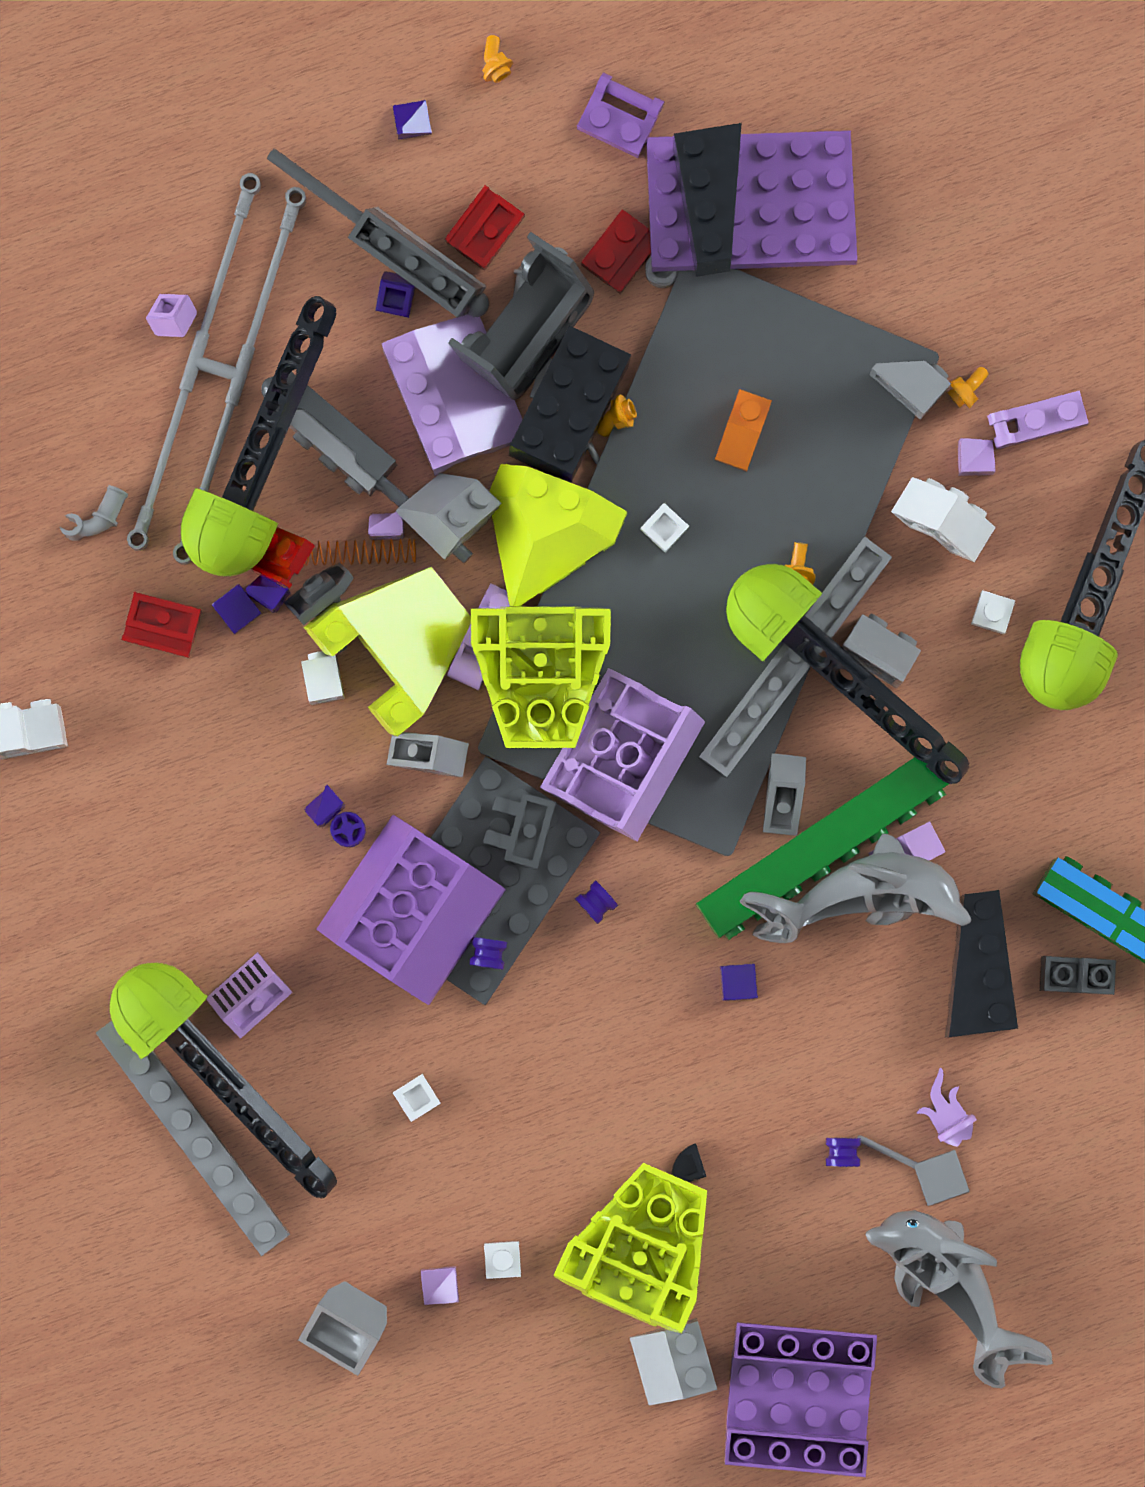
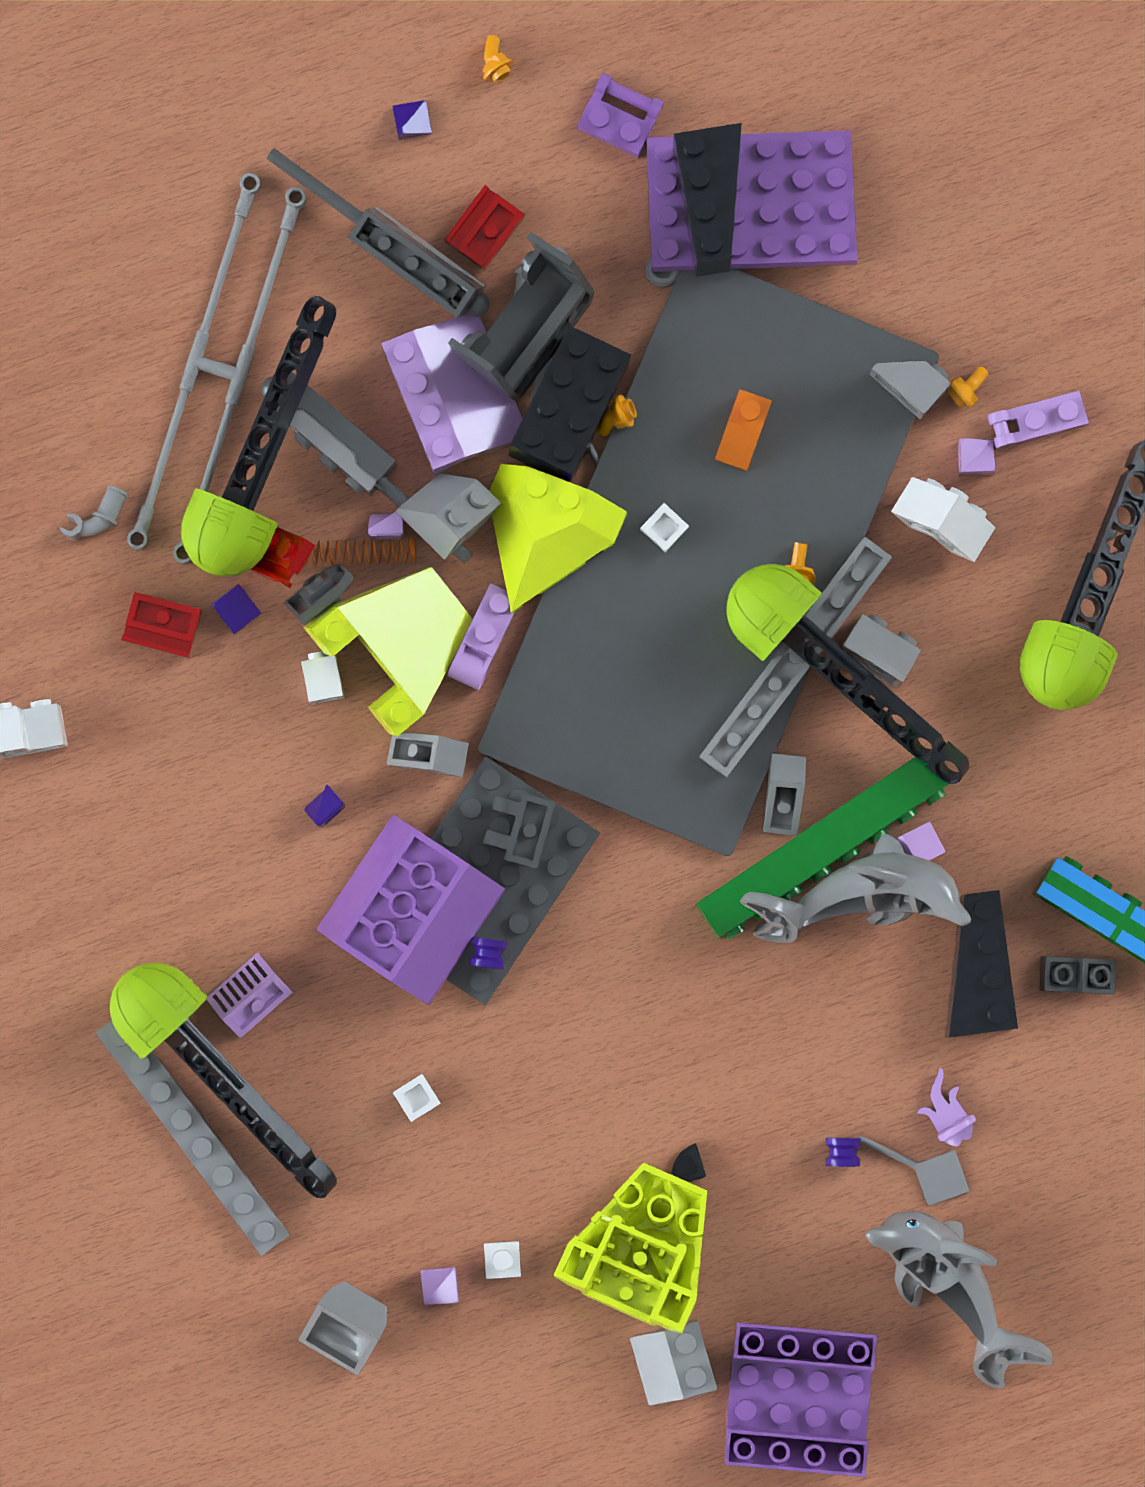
lavender slope [146,294,197,337] -> none
dark purple slope [246,575,291,613] -> none
dark purple wheel [330,812,366,848] -> none
dark purple slope [375,271,416,318] -> none
neon yellow wedge [471,606,611,748] -> none
lavender piece [540,668,705,841] -> none
dark purple wheel [575,880,618,924] -> none
red plate [581,209,651,294] -> none
dark purple slope [720,964,758,1001] -> none
white plate [971,590,1015,635] -> none

